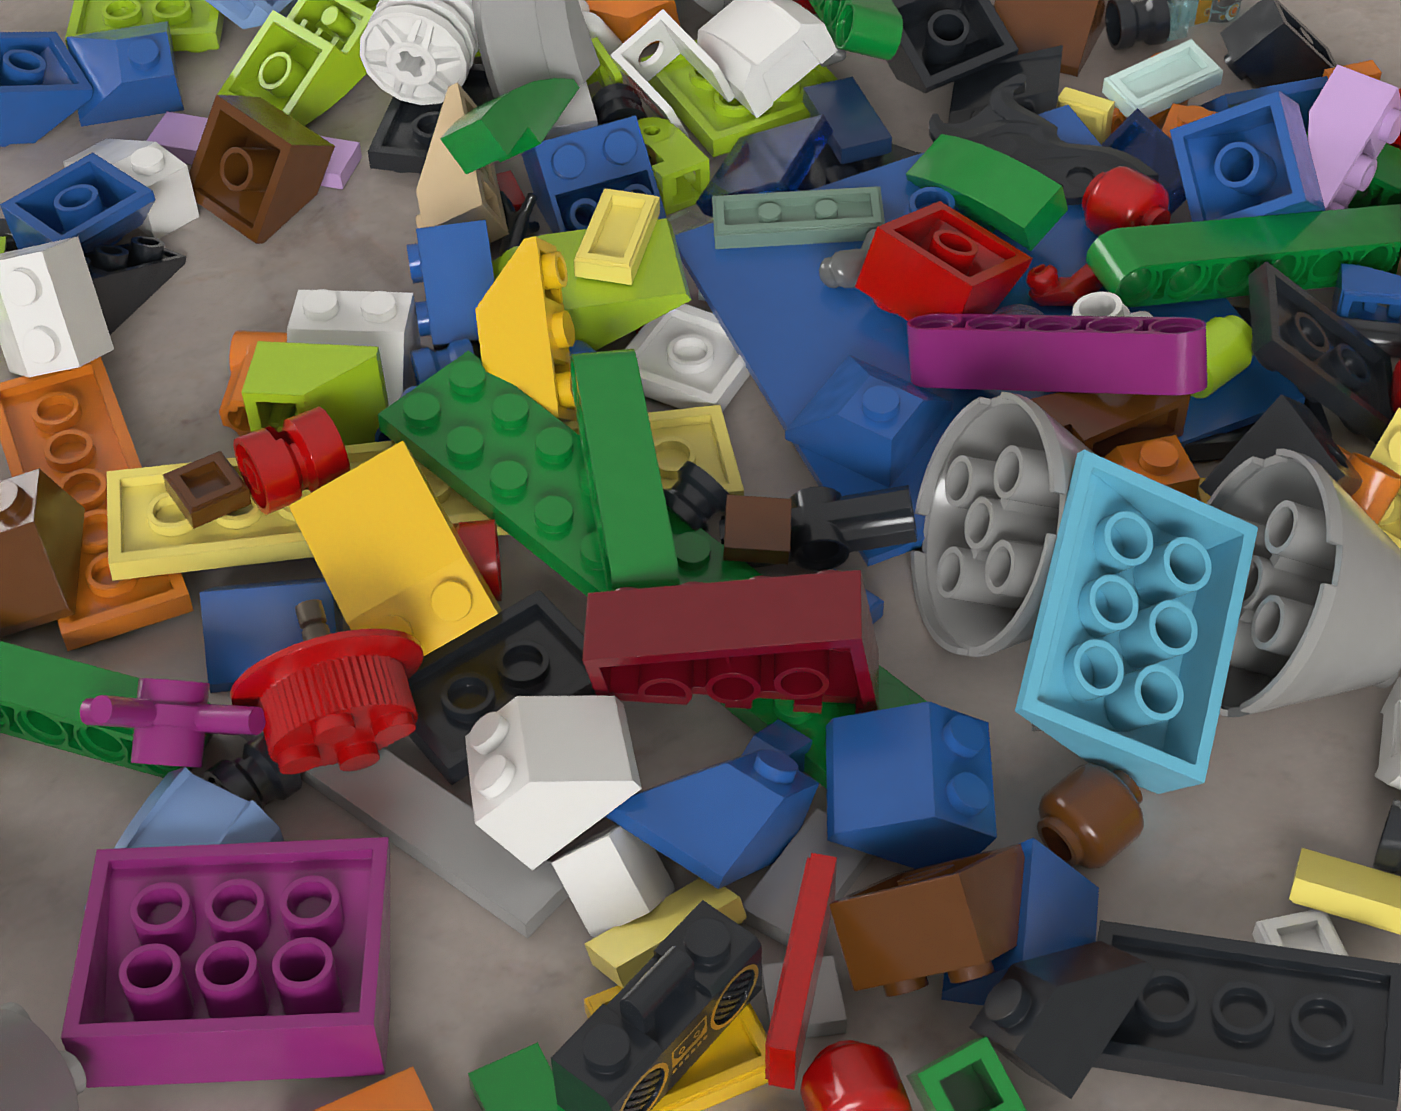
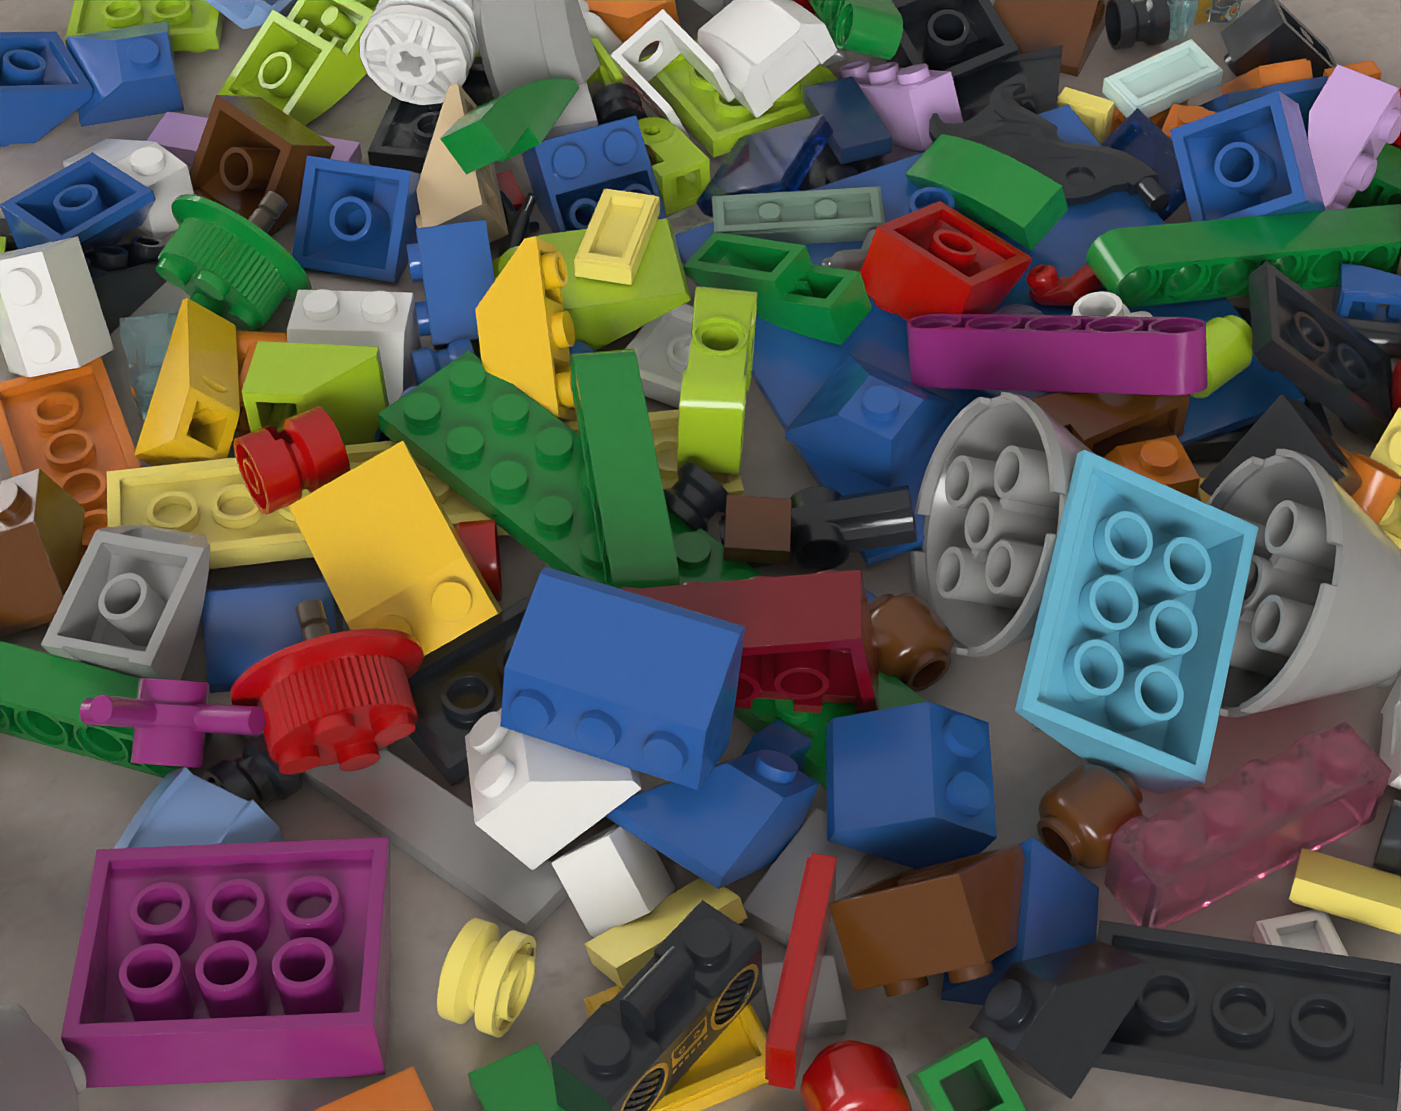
reddish brown tile [163,450,251,529] -> none
red head [1082,166,1171,237] -> none
none -> light grey slope [41,524,210,680]
none -> clear light blue leg [120,311,178,421]
none -> yellow slope [134,298,240,466]
none -> green piece [155,191,312,331]
none -> blue slope [292,156,421,283]
none -> light yellow wheel [437,918,537,1038]
none -> blue slope [500,567,746,791]
none -> lime beam [677,286,758,476]
none -> green slope [683,232,872,345]
none -> lavender slope [836,60,963,152]
none -> reddish brown head [869,593,954,692]
none -> clear pink brick [1104,721,1392,929]
none -> orange tile [1221,59,1313,95]

